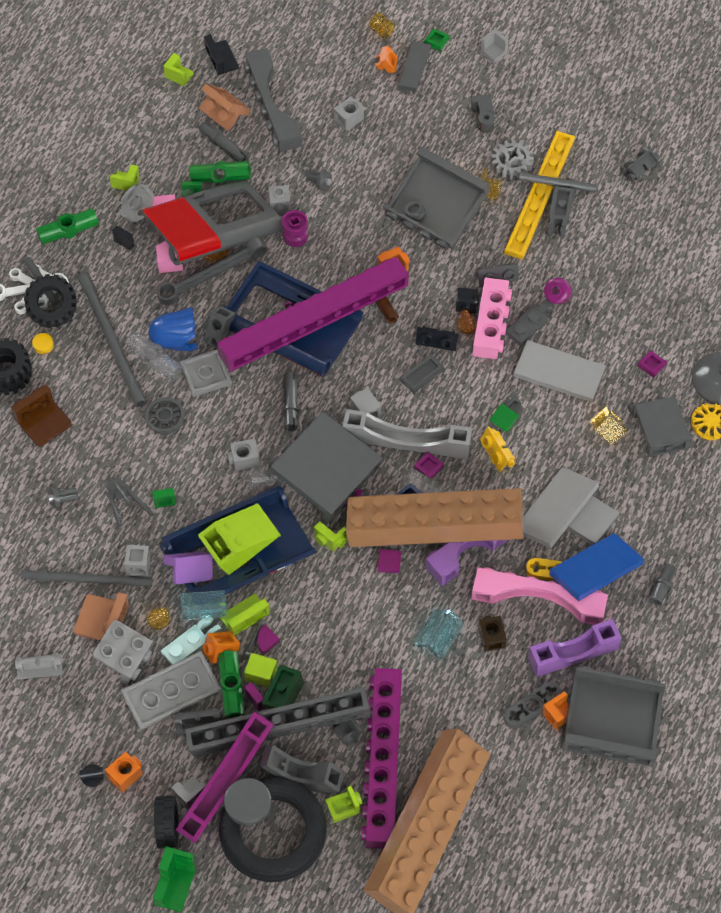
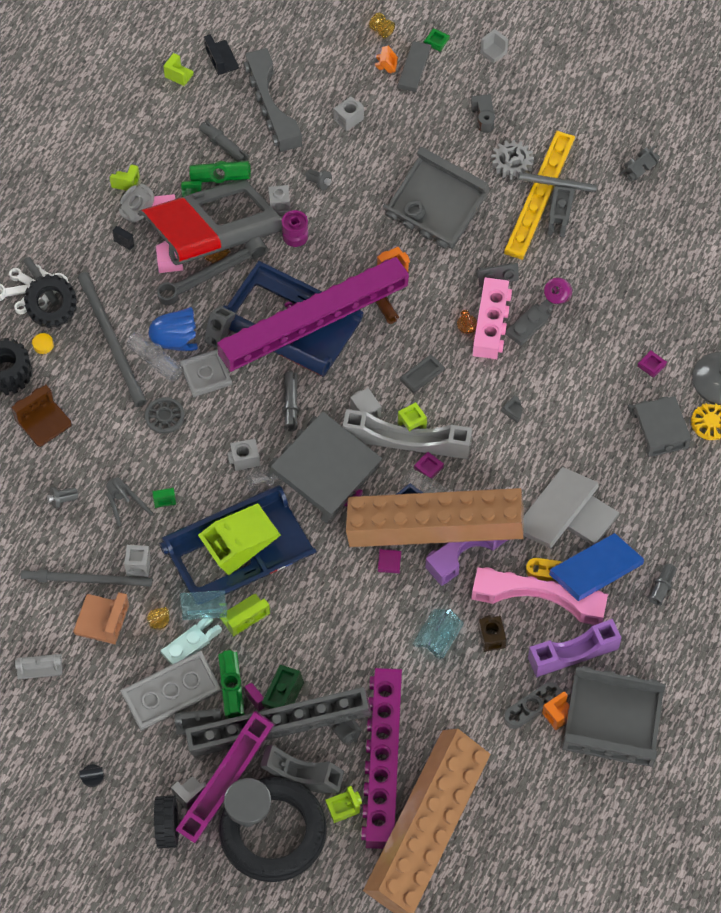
green piece [36,208,99,245] -> none
light grey bracket [93,620,153,685] -> none
orange brick [105,752,143,793] -> none
green panel [153,847,196,912] -> none
medium lavender panel [164,551,213,584] -> none
nougat bracket [199,83,251,130] -> none
orange bracket [203,631,240,664] -> none
dark grey hinge [242,619,266,660] -> none
lime brick [244,653,278,688] -> none
magenta tile [258,624,280,656] -> none
lime bracket [314,521,348,552] -> none
black hinge [415,325,459,351] -> none
black bracket [456,287,478,315] -> none
yellow hinge [480,427,515,472] -> none
clear yellow panel [481,168,503,200] -> none
green tile [490,403,520,433] -> none
light grey tile [513,340,606,402] -> none
clear yellow panel [591,407,627,445] -> none
none -> lime panel [398,402,427,431]

